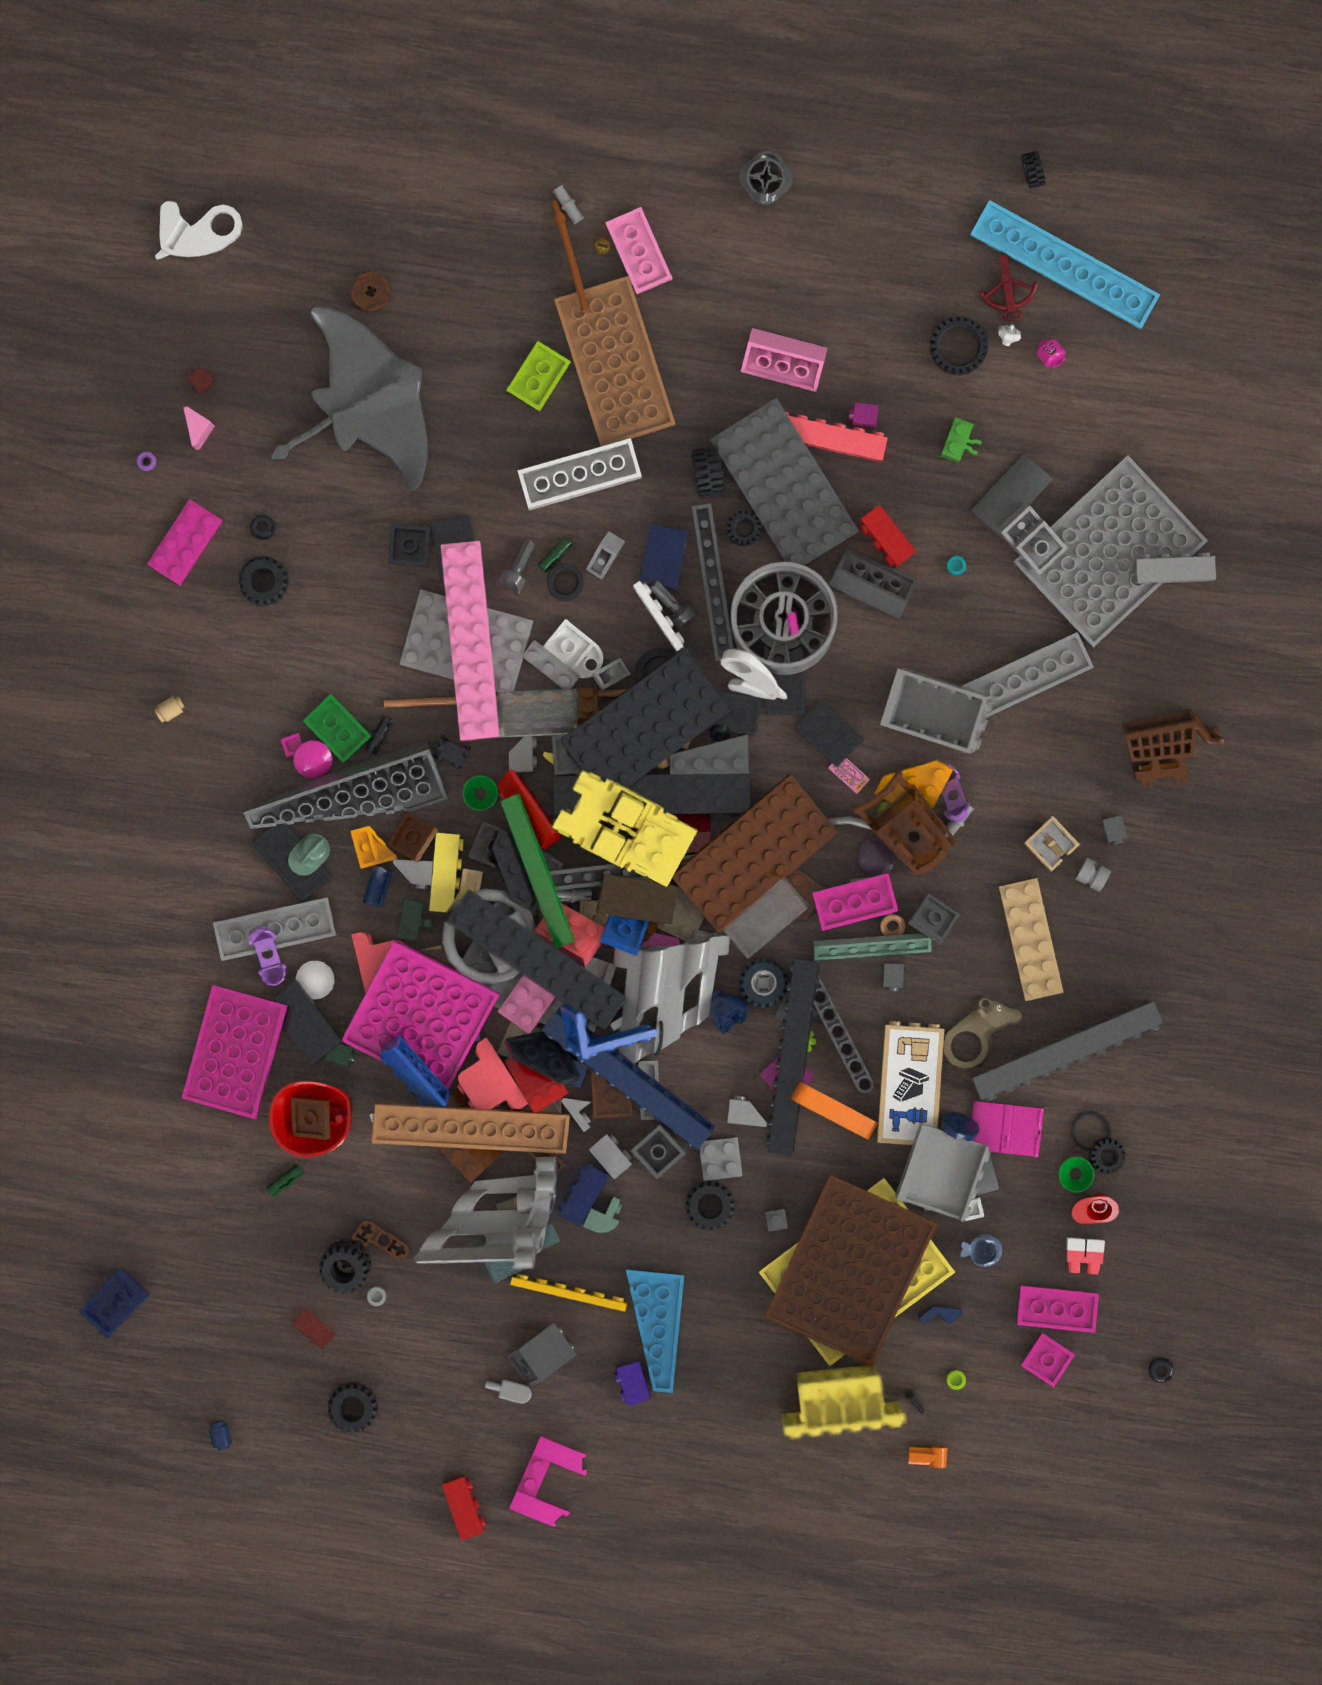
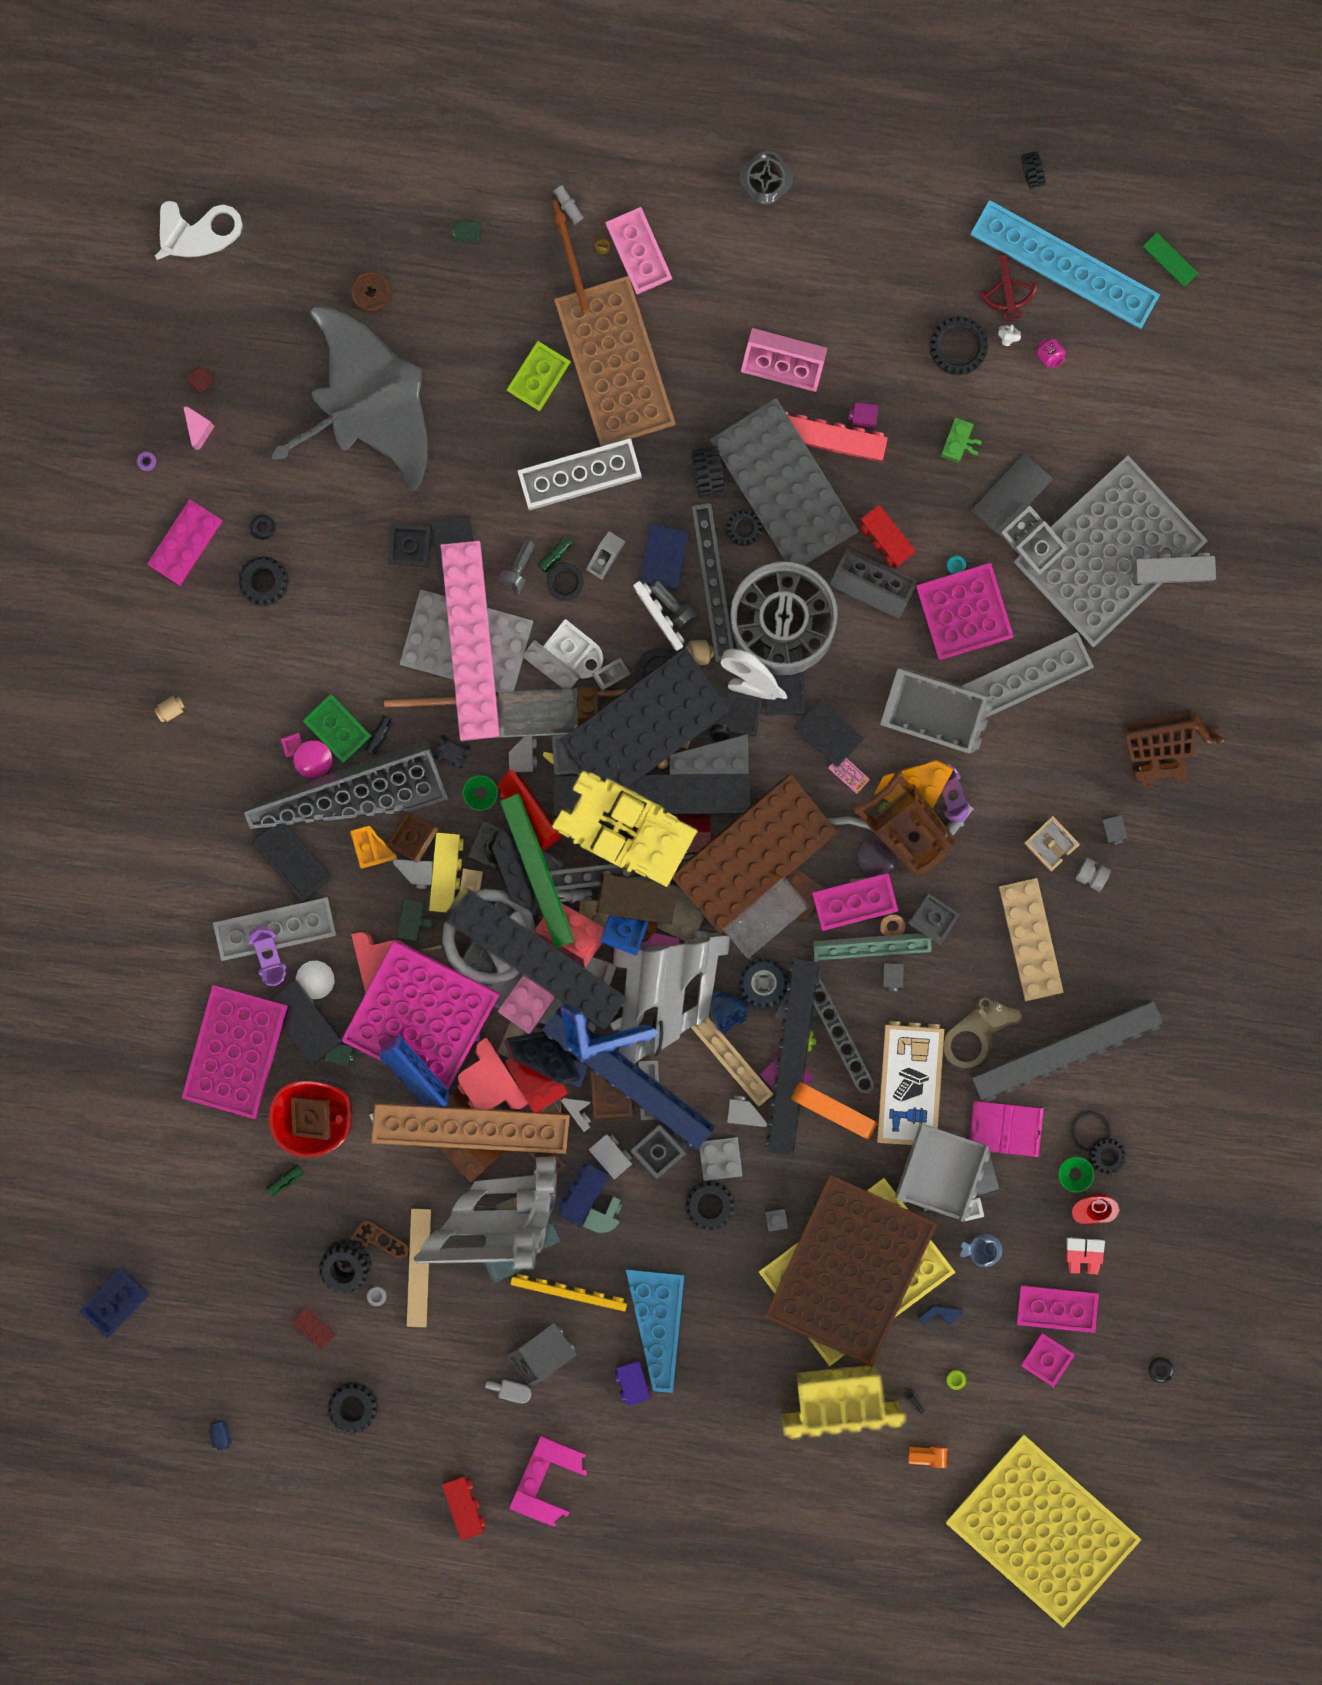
sand green piece [288,834,330,876] -> none
dark blue tile [362,865,393,908] -> none
dark pink tile [787,612,799,636] -> none
dark blue tile [940,1112,979,1141] -> none
none -> tan tile [407,1208,431,1327]
none -> clear green brick [452,221,481,245]
none -> tan head [685,640,714,665]
none -> tan plate [691,1017,773,1107]
none -> dark pink plate [916,563,1014,661]
none -> light yellow plate [945,1434,1141,1628]
none -> green tile [1143,232,1198,288]

